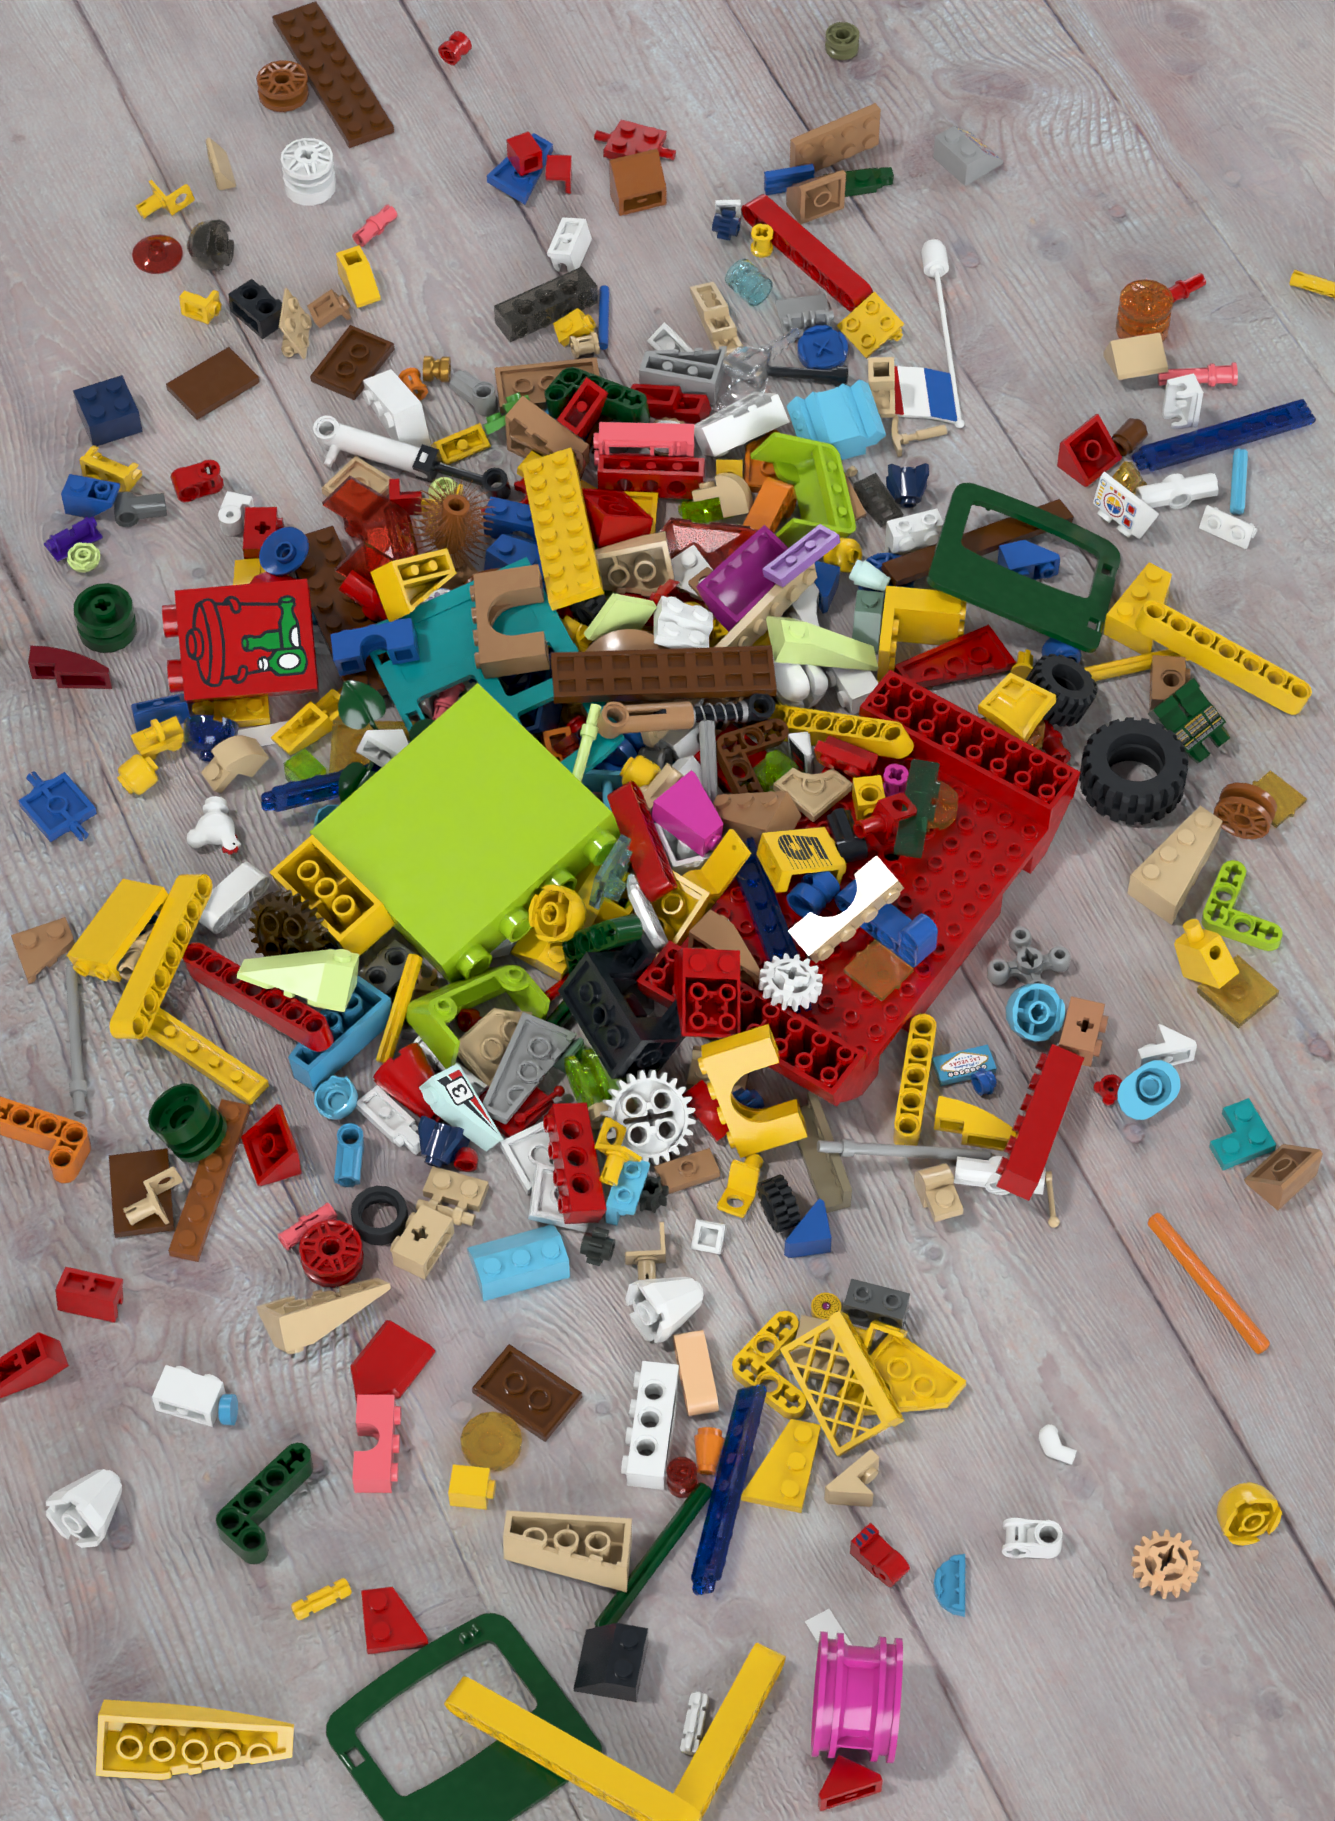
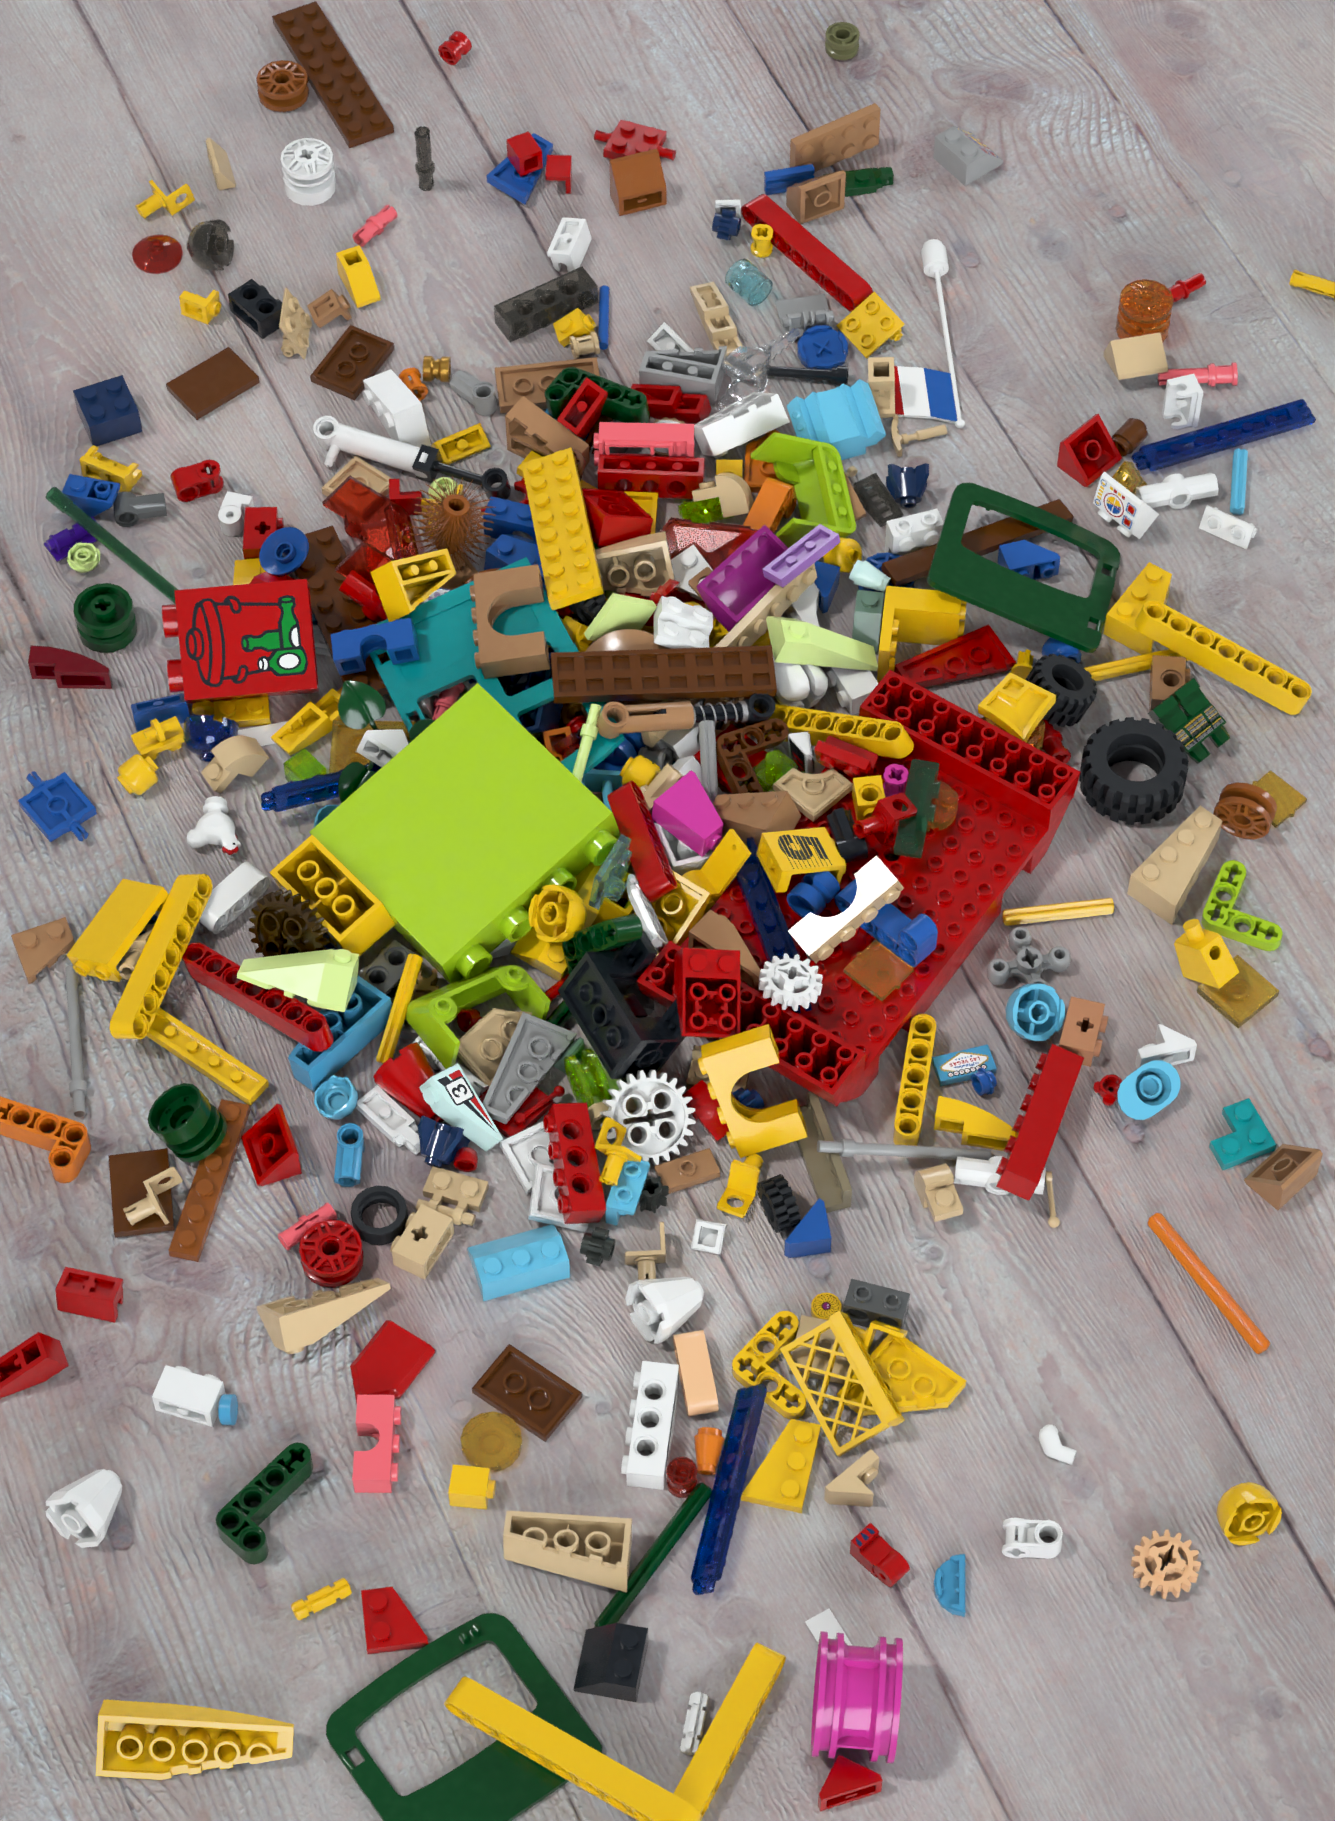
bright green slope [482,392,530,435] -> none
none -> clear green piece [45,487,178,604]
none -> clear smoke pin [414,126,435,191]
none -> yellow axle [1002,898,1114,926]

